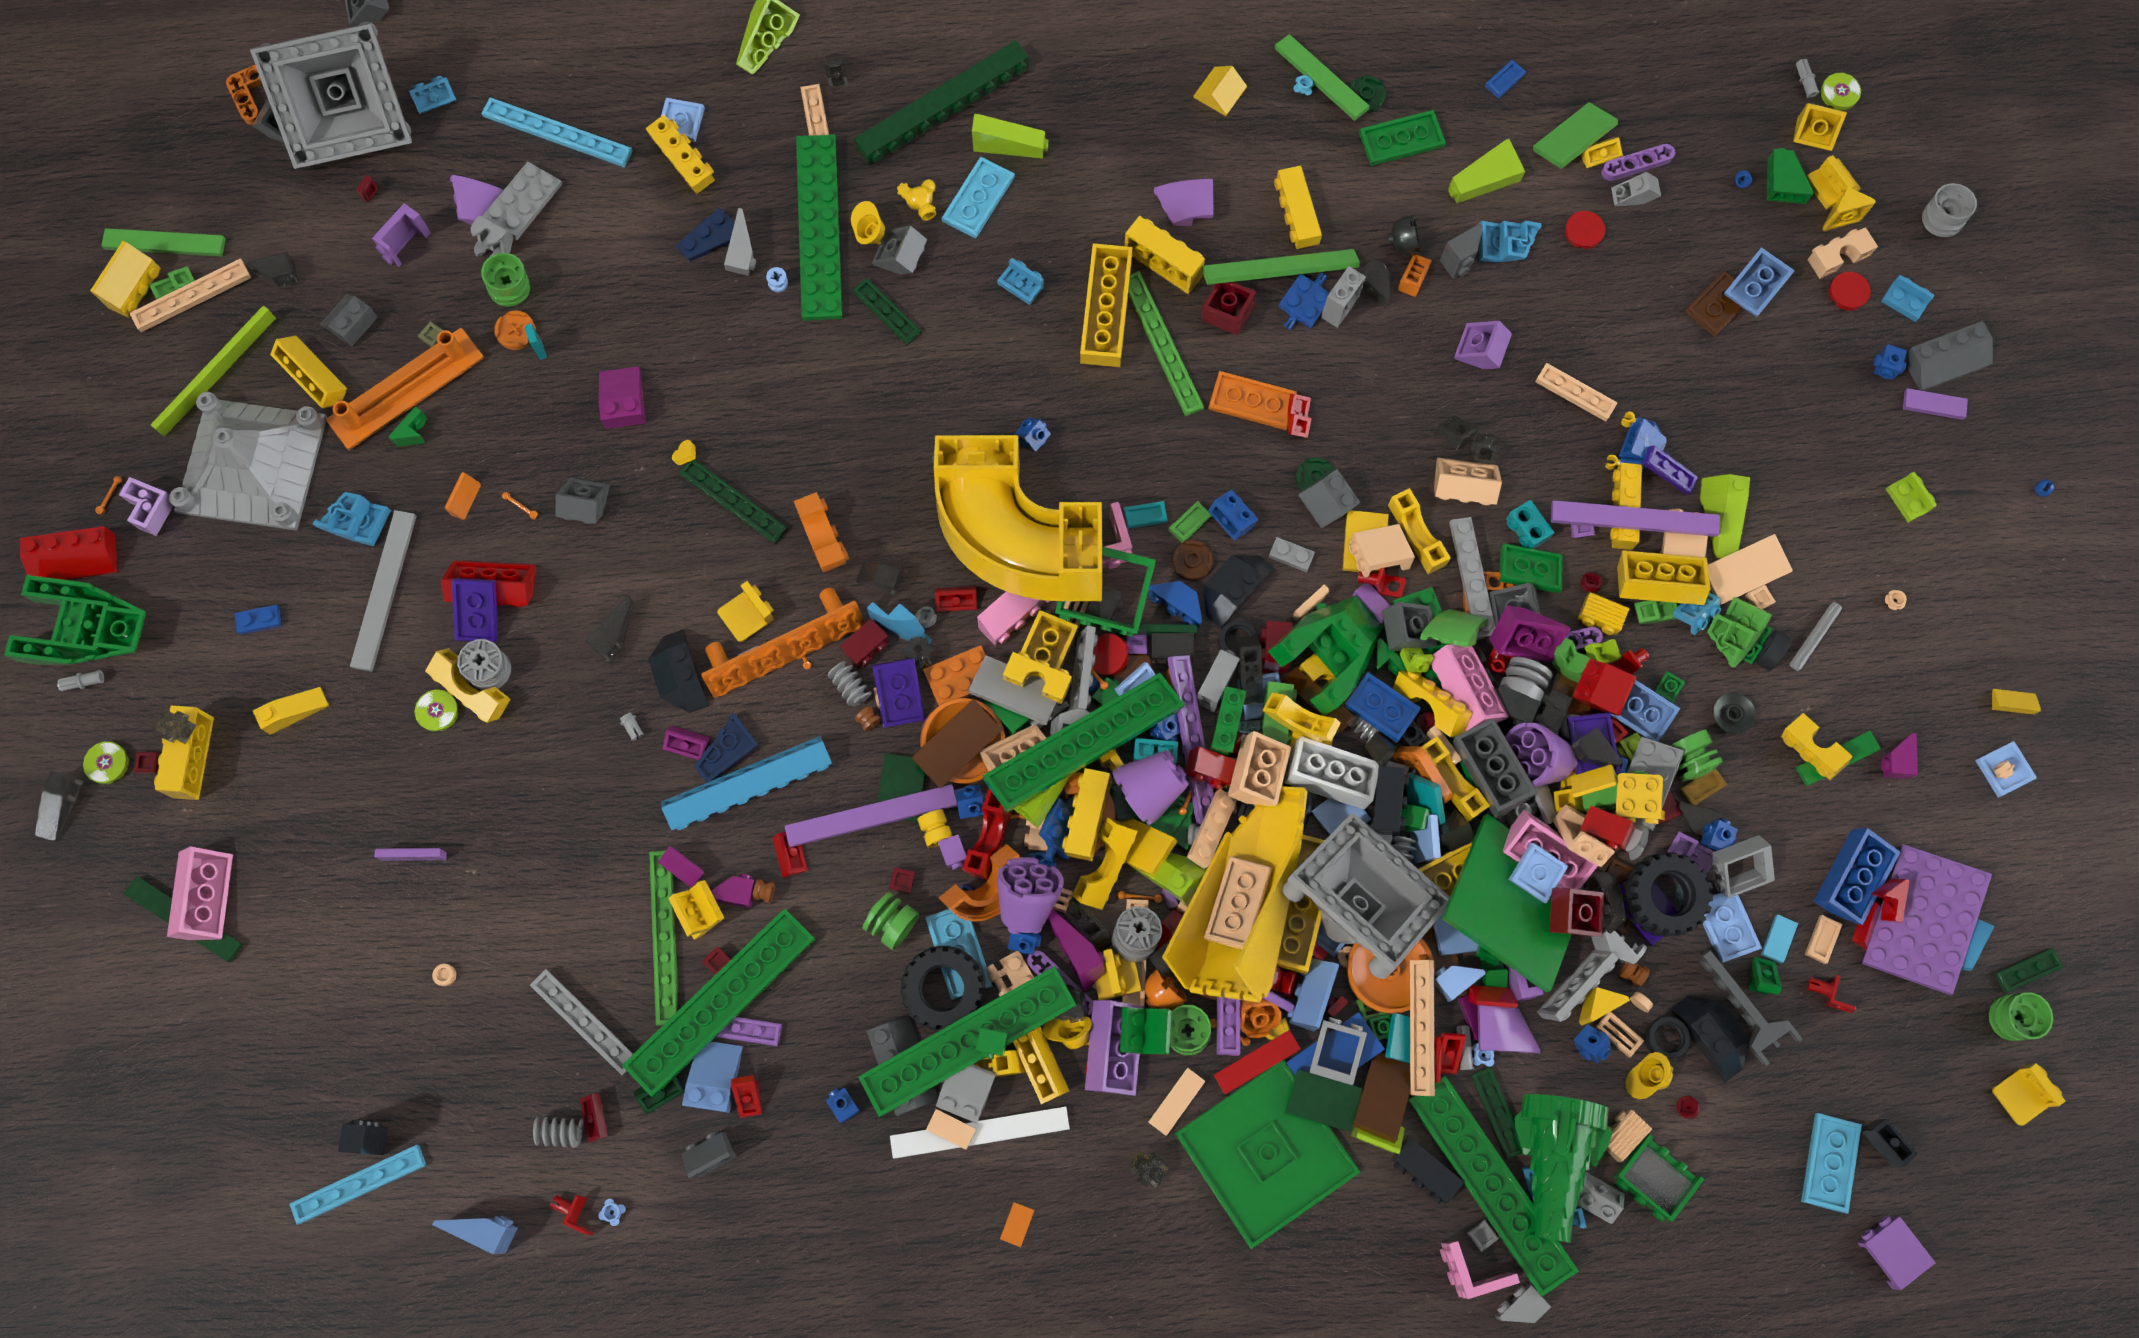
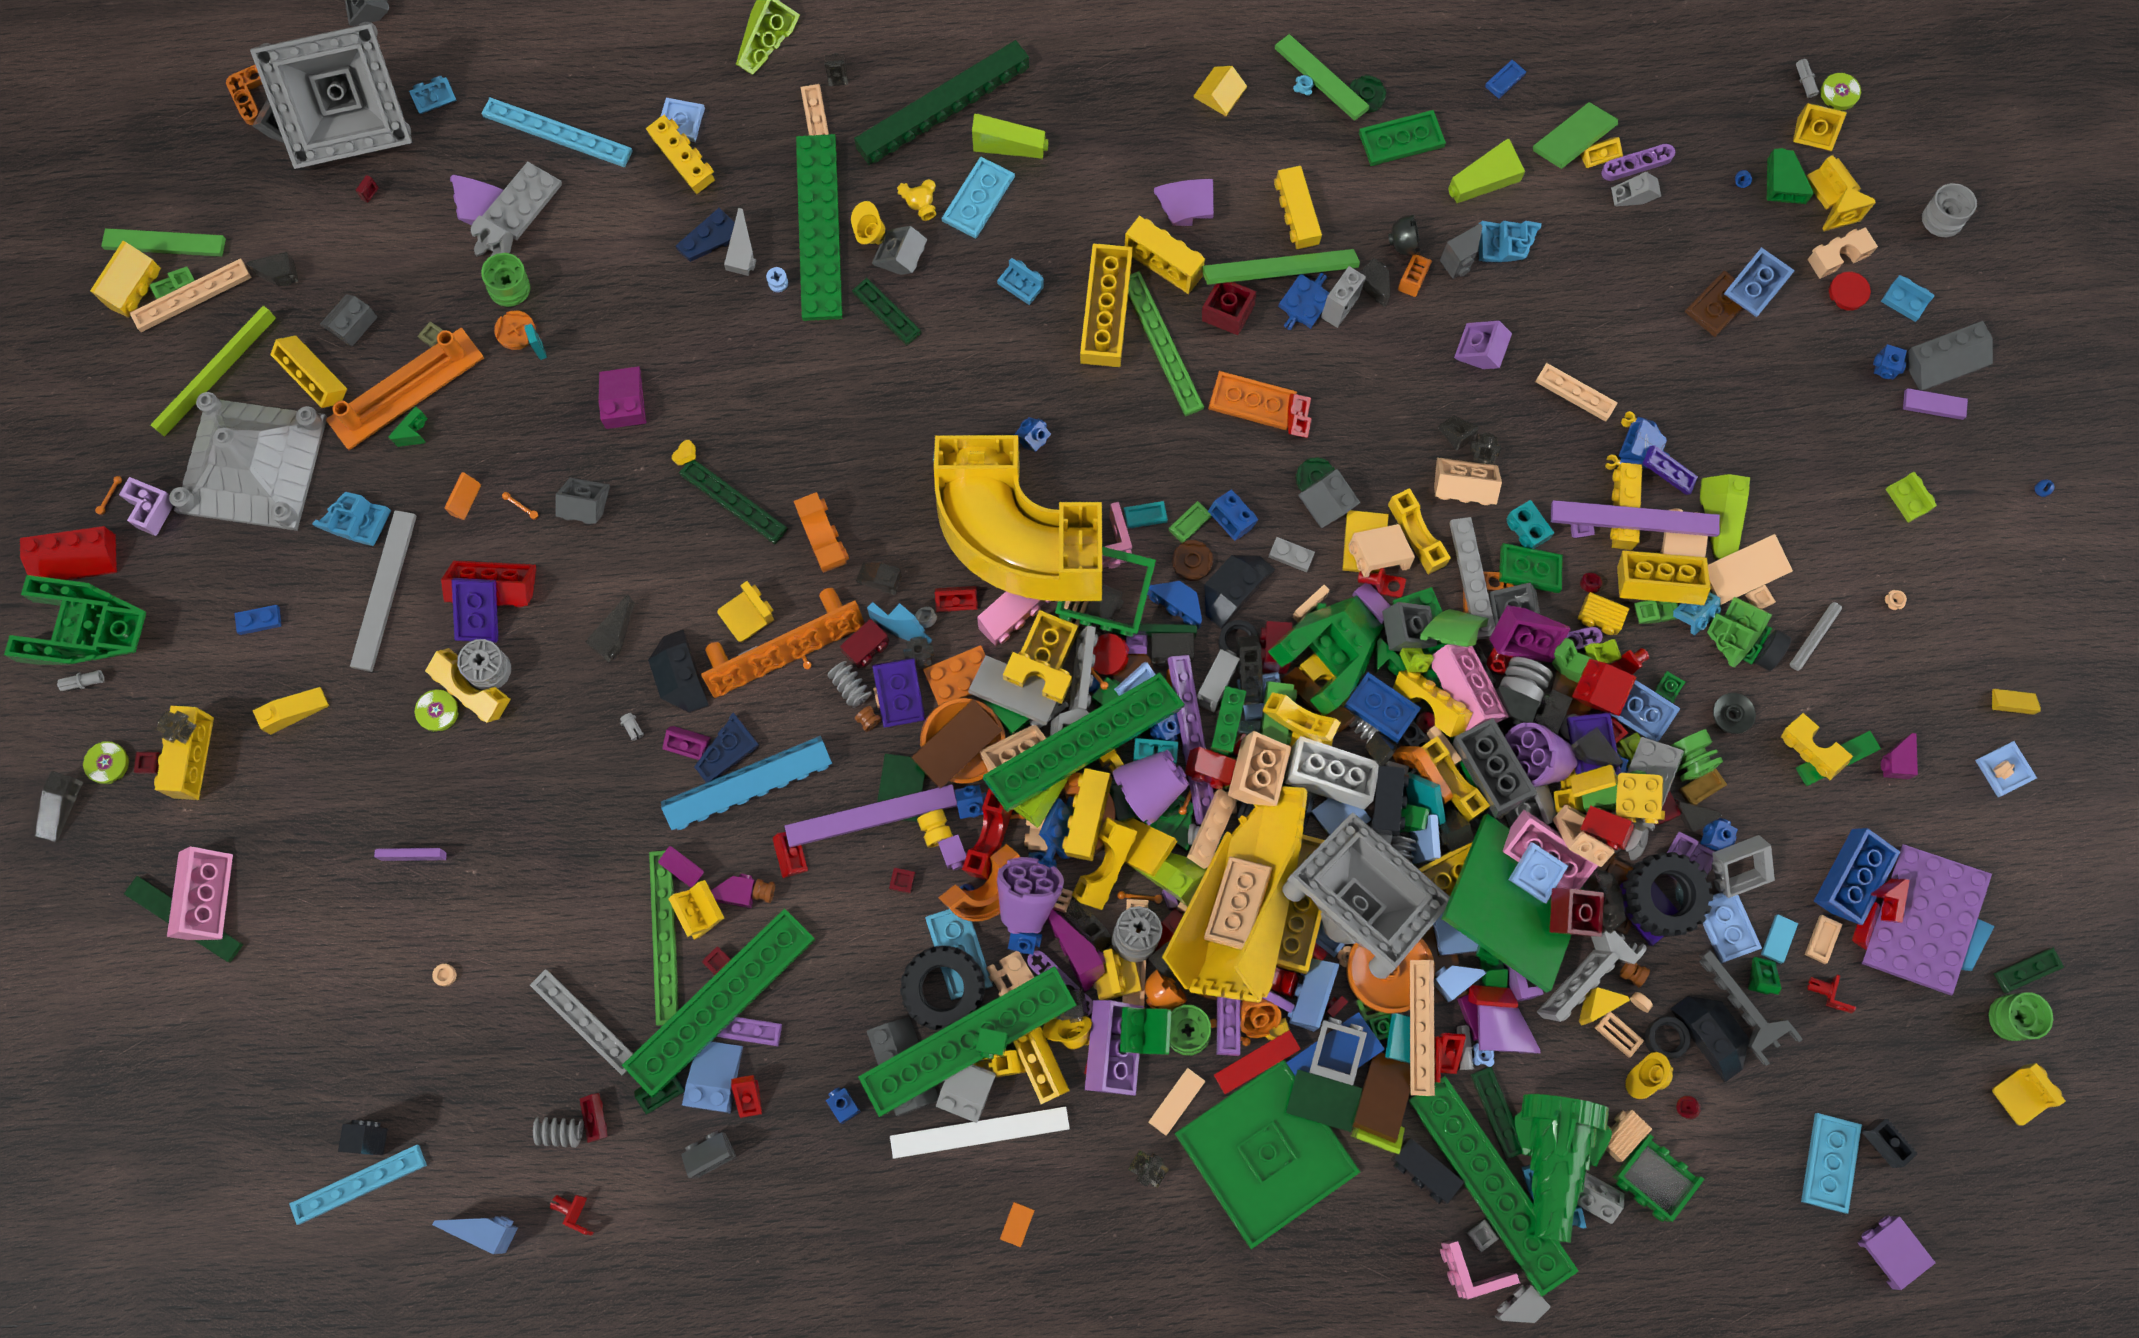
medium lavender panel [372,204,431,267] -> none
light blue plate [599,1199,626,1226] -> none
bright green wheel [862,892,919,951] -> none
light nougat tile [926,1109,976,1150] -> none
red tile [1565,211,1605,249] -> none
blue brick [1574,1024,1611,1064] -> none

